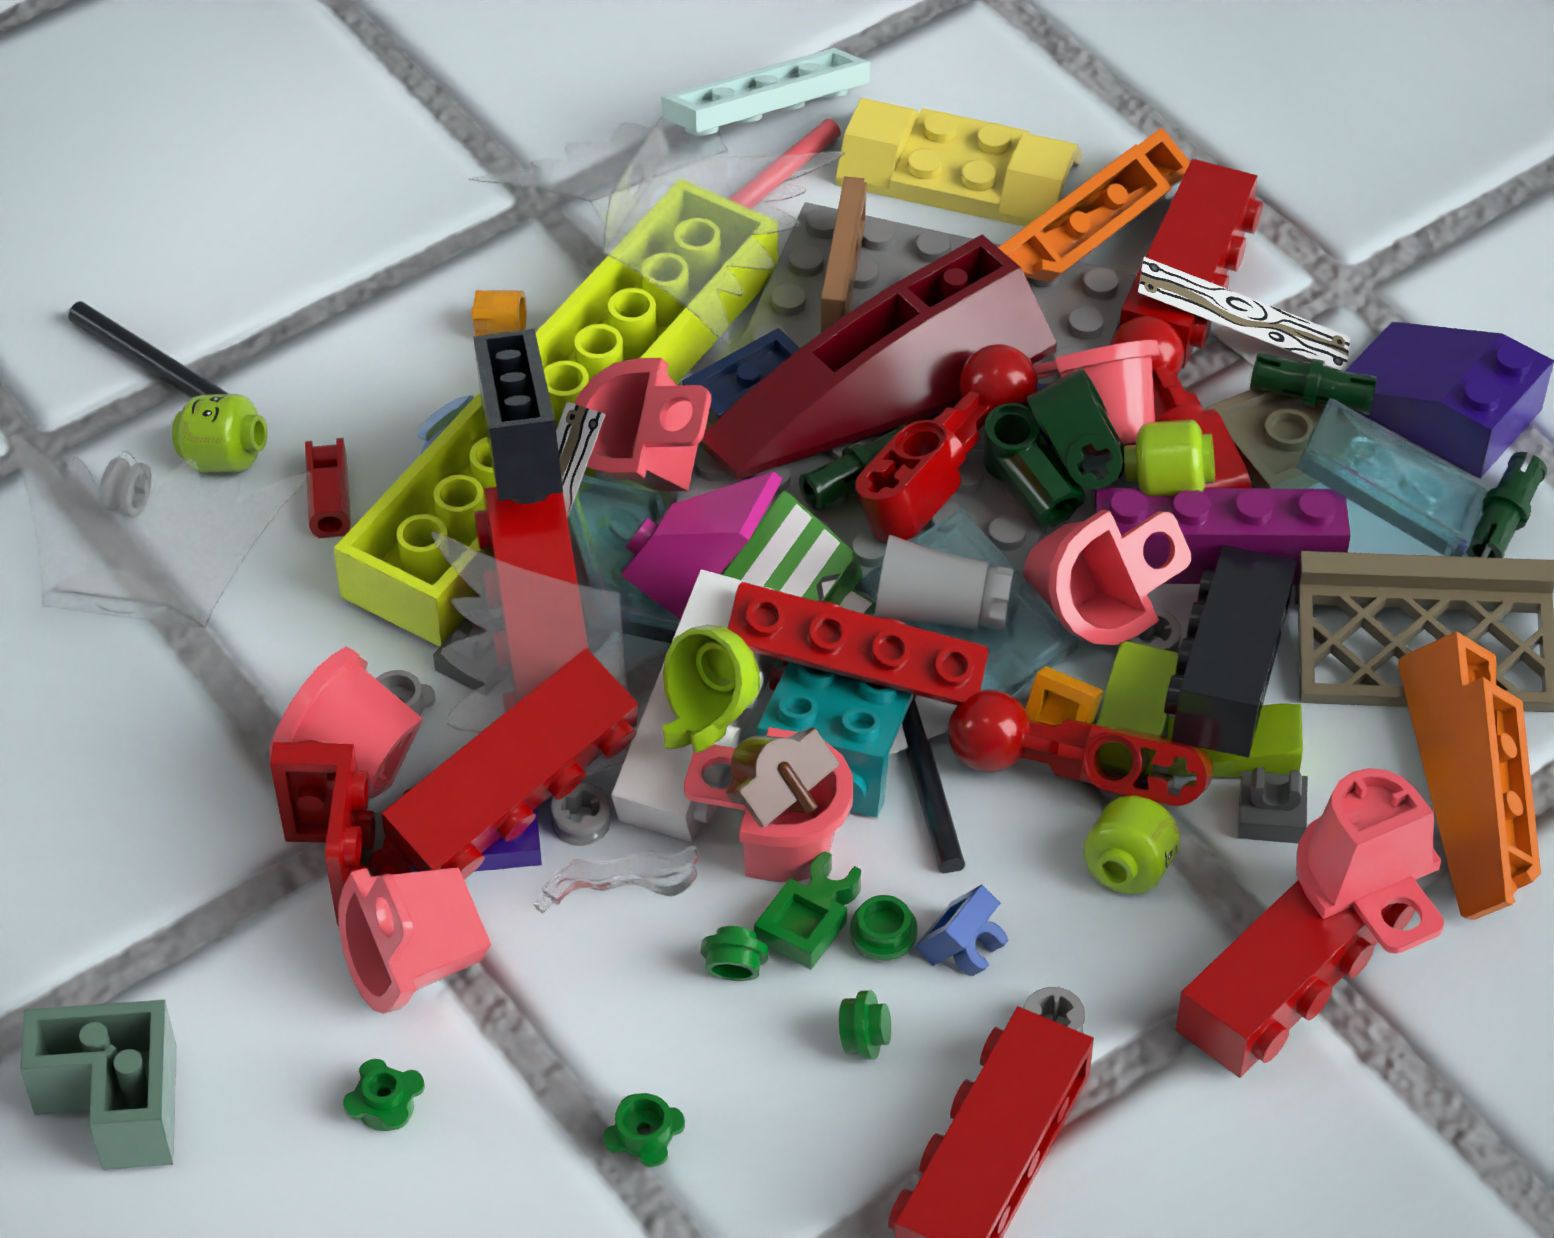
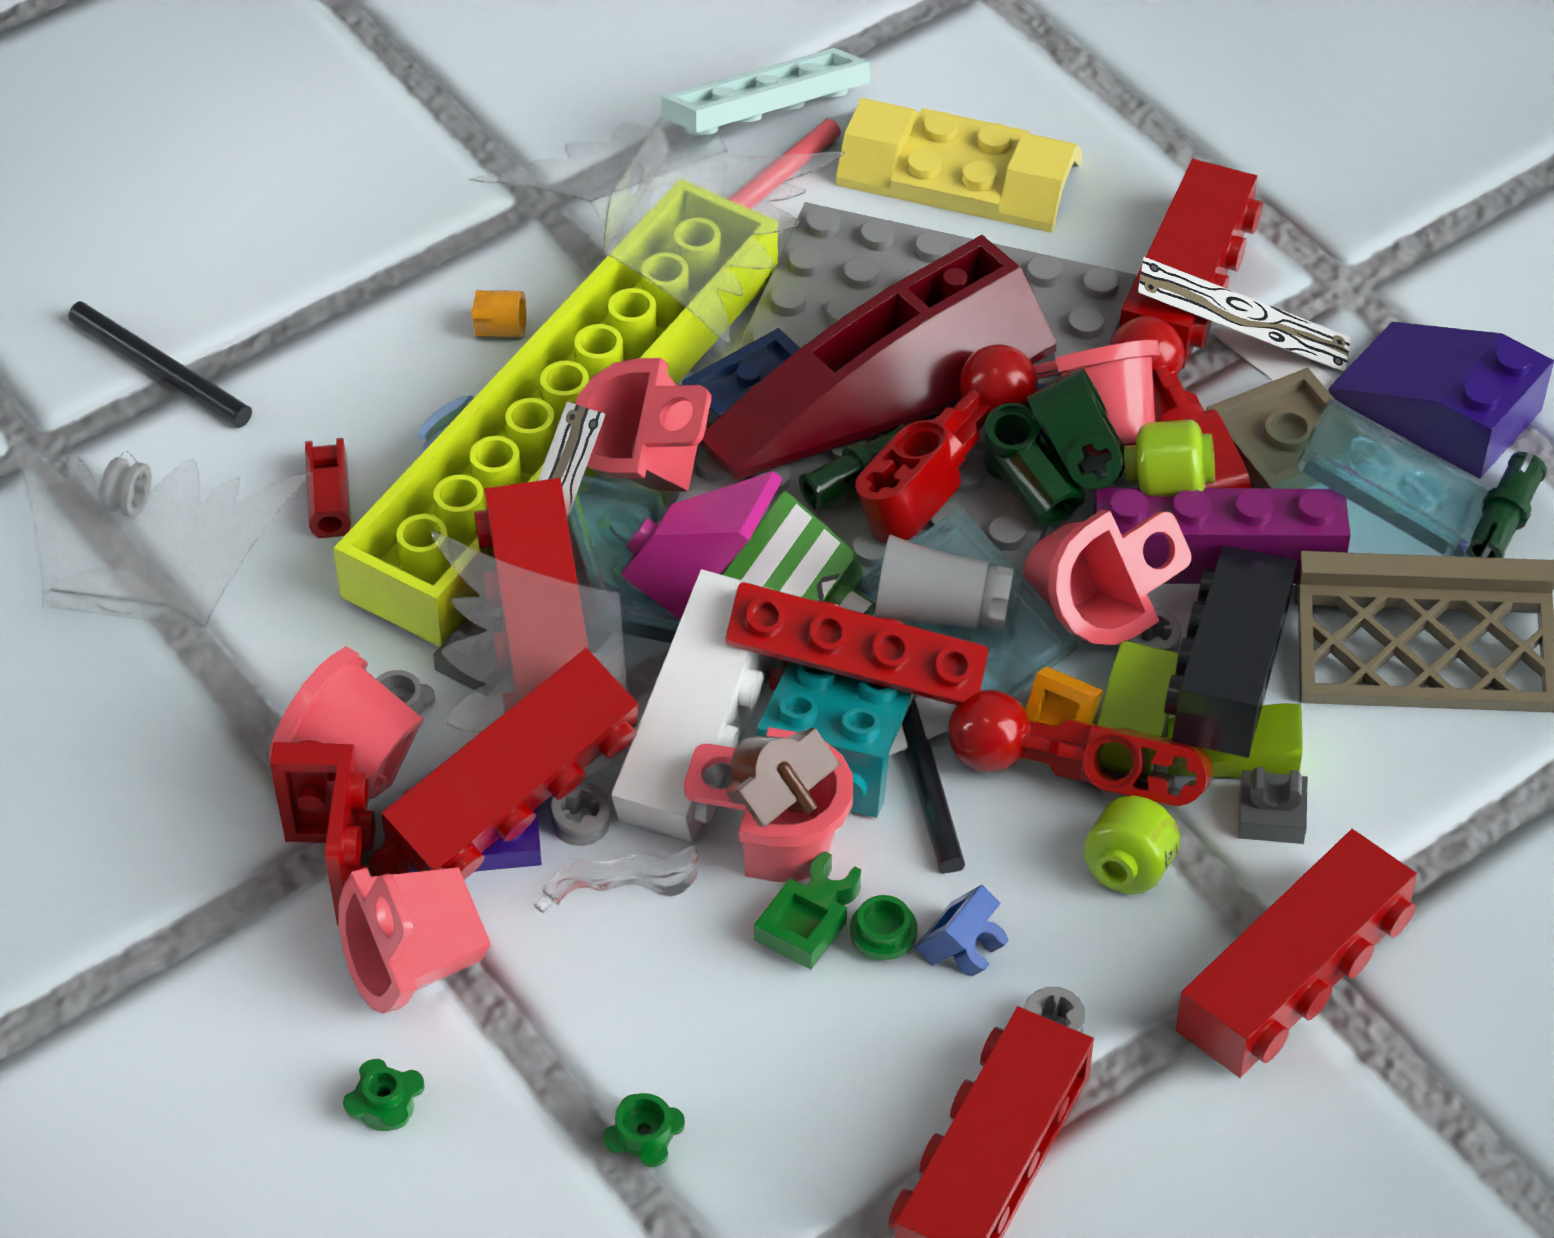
sand green brick [20,999,177,1170] -> none
lime head [172,394,268,473] -> none
black brick [473,329,563,504] -> none
lime piece [662,624,761,753] -> none
green plate [700,926,769,981] -> none
medium nougat tile [821,176,867,333] -> none
green plate [839,990,891,1060] -> none
orange wedge [998,127,1190,283] -> none
dark green pin [1250,352,1377,415] -> none
coral container [1296,768,1444,954] -> none
orange wedge [1398,631,1541,920] -> none

